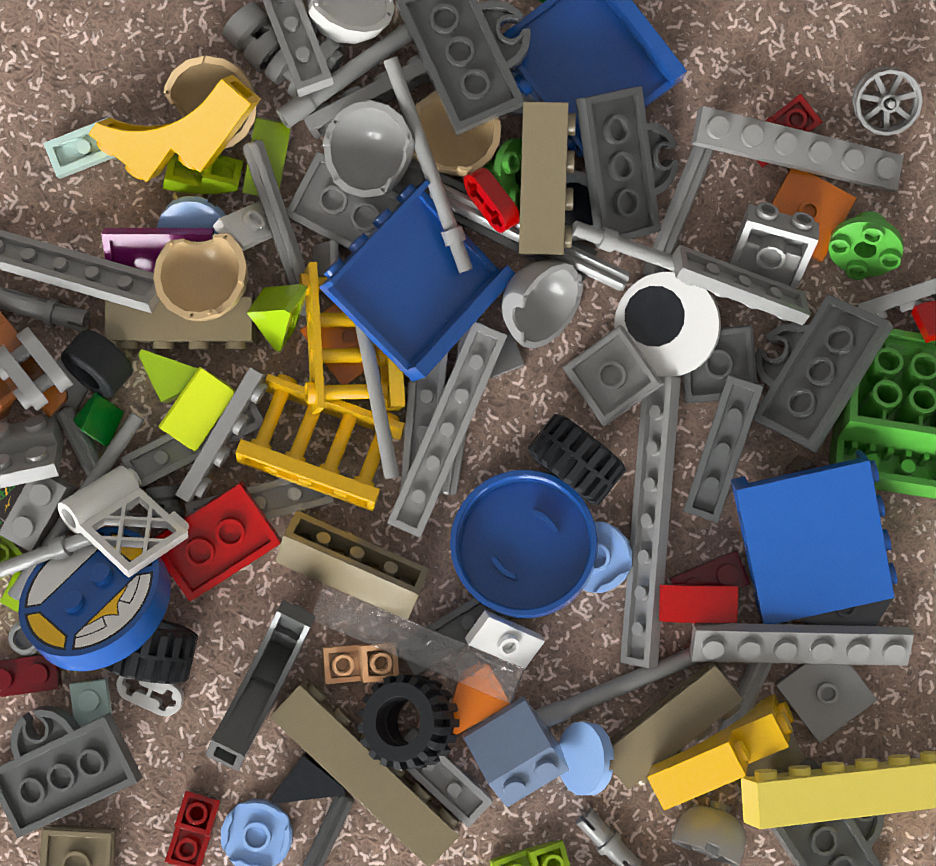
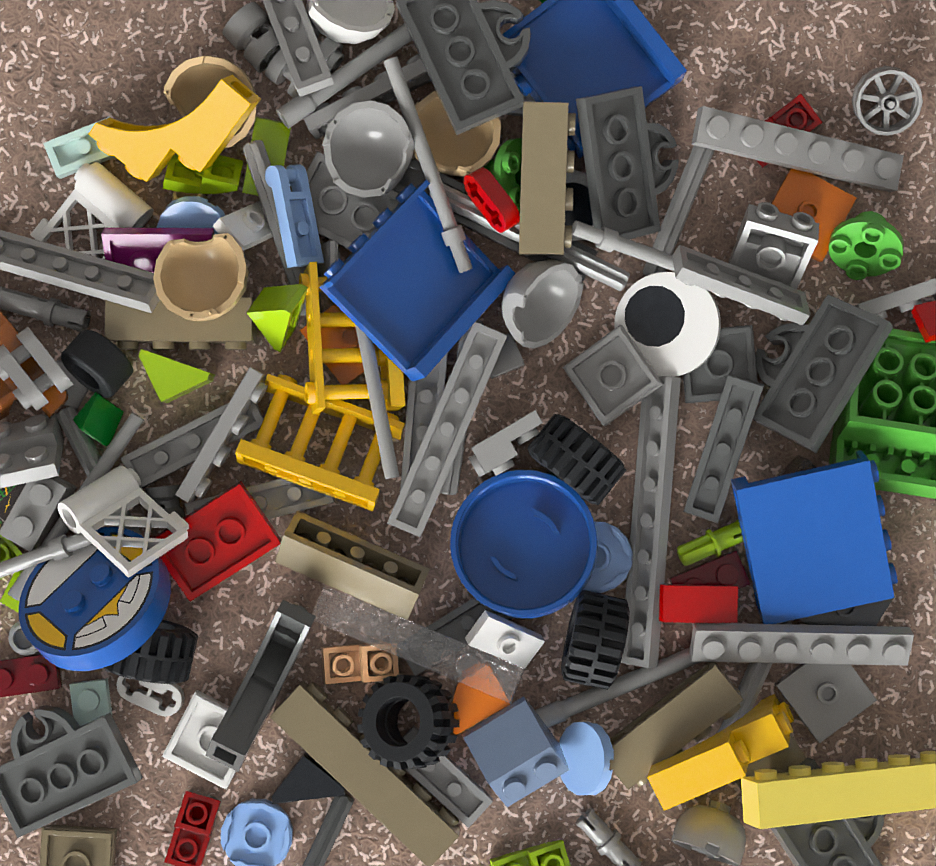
neon yellow slope [158,367,236,451] -> none
none -> white piece [30,162,154,259]
none -> white plate [162,690,236,789]
none -> light blue plate [265,164,324,268]
none -> light grey plate [468,410,543,477]
none -> black tyre [561,590,630,690]
none -> lime axle [677,519,743,566]

